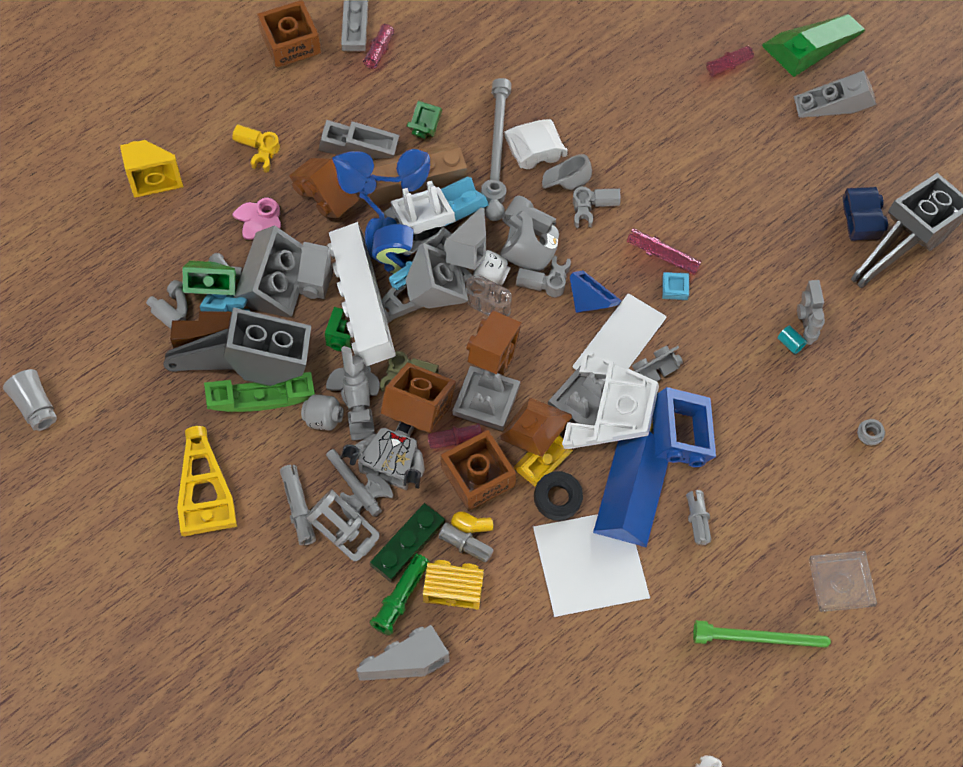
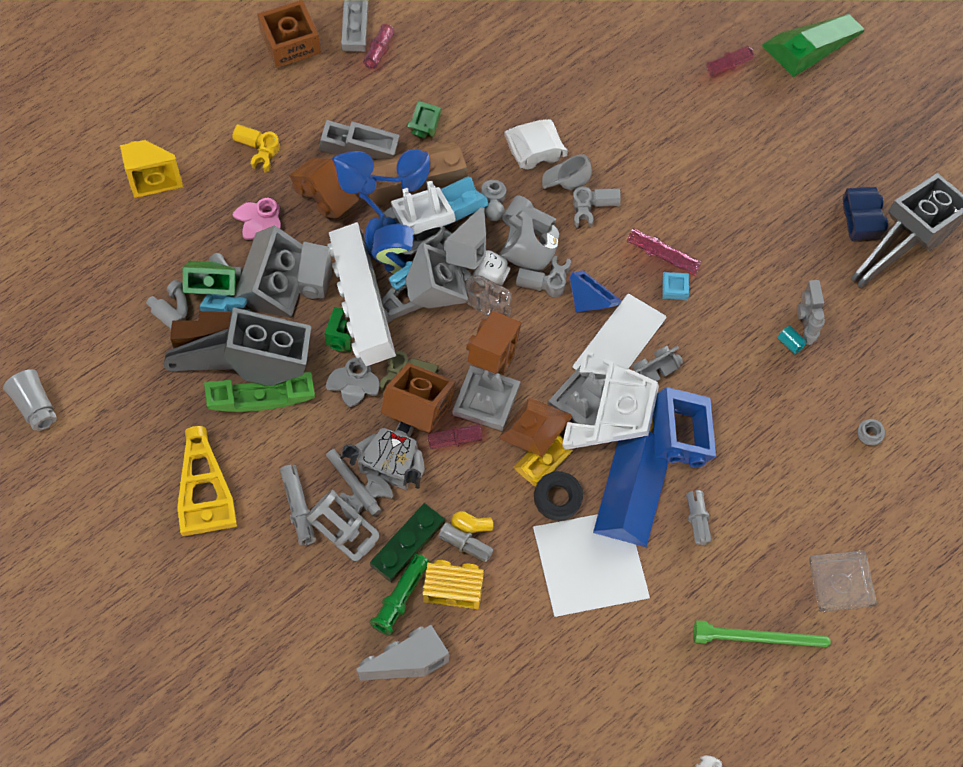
light grey head [301,394,344,431] -> none
light grey piece [341,346,375,440] -> none
dark orange brick [441,430,516,511] -> none
light grey piece [490,78,511,181] -> none
light grey slope [794,71,877,118] -> none

